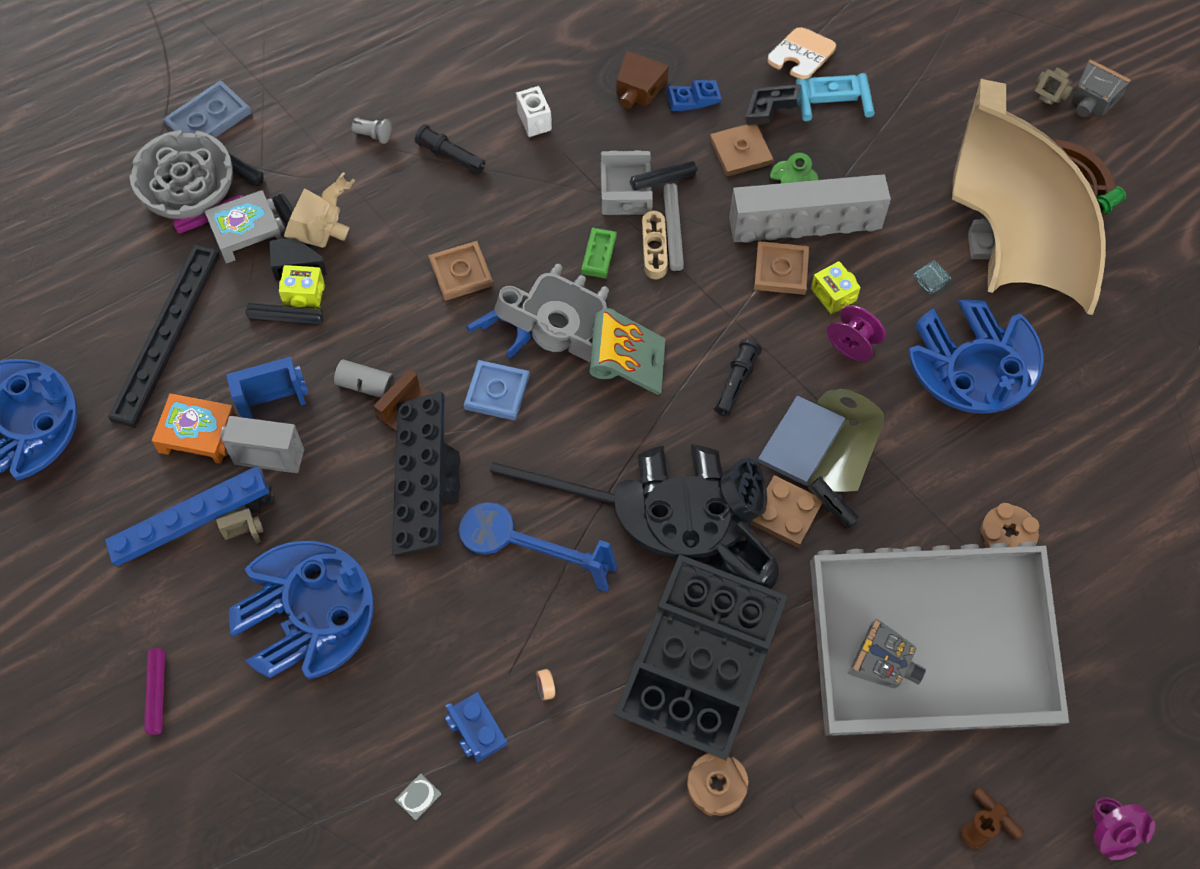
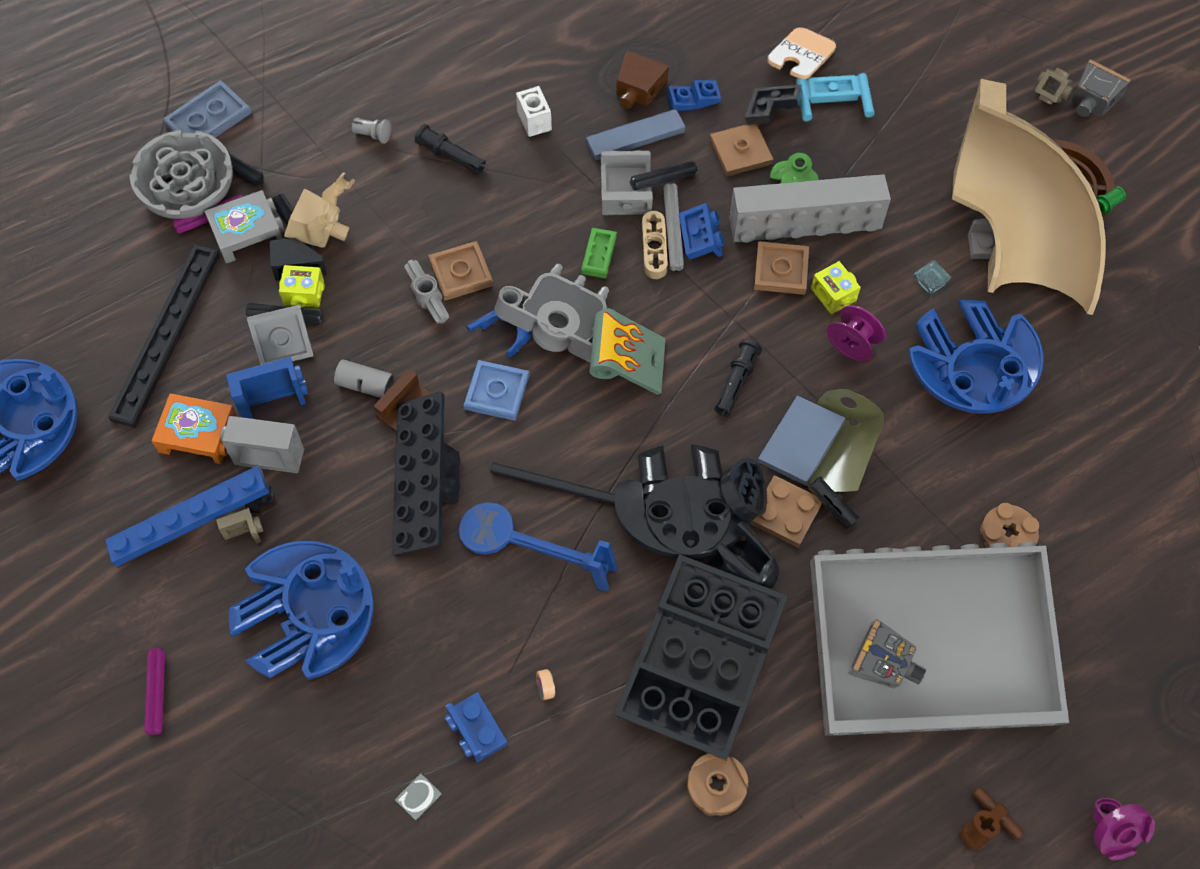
none -> light grey tile [247,305,314,365]
none -> light grey axle [404,260,449,324]
none -> sand blue tile [586,109,685,161]
none -> blue bracket [679,203,725,260]

